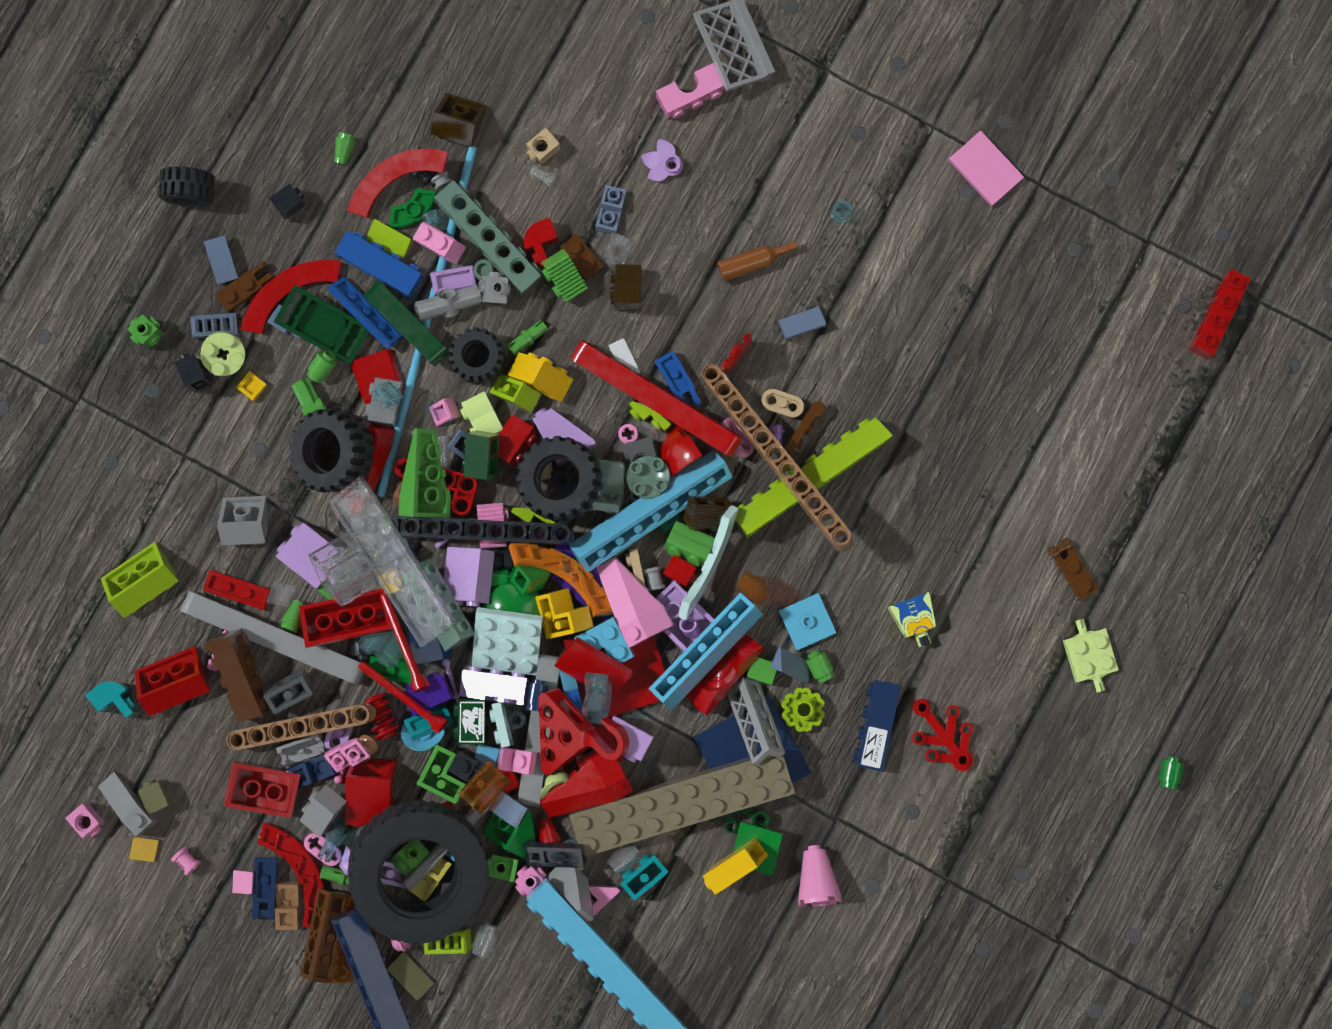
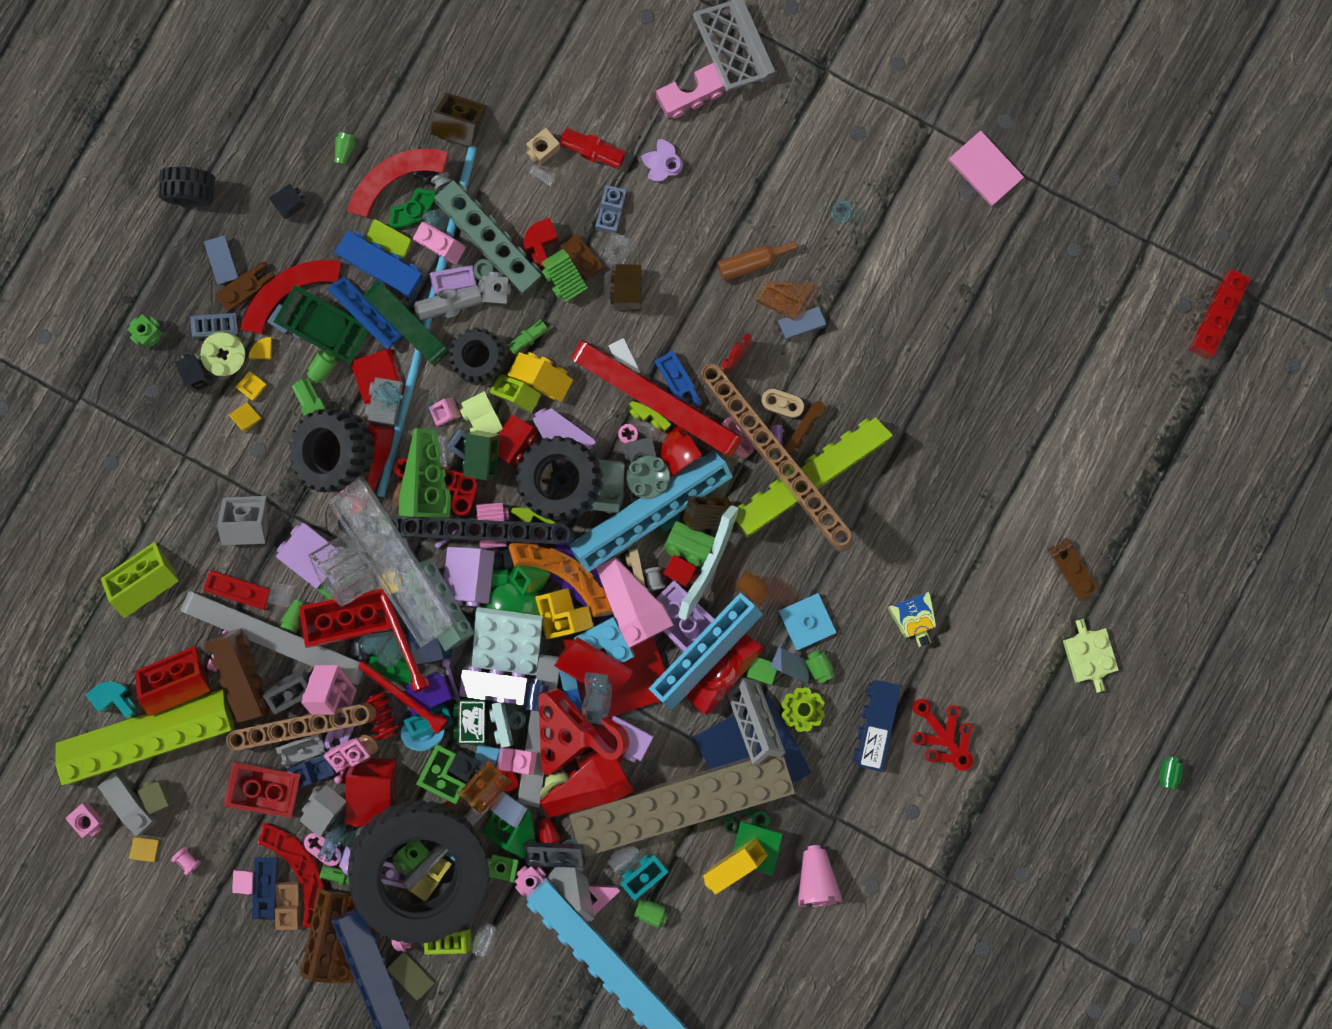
none -> lime slope [55,689,236,786]
none -> yellow slope [229,403,262,433]
none -> yellow tile [249,337,272,360]
none -> bright pink brick [301,665,357,715]
none -> red piece [560,128,626,170]
none -> bright green brick [634,899,668,928]
none -> clear orange wing [756,281,813,321]

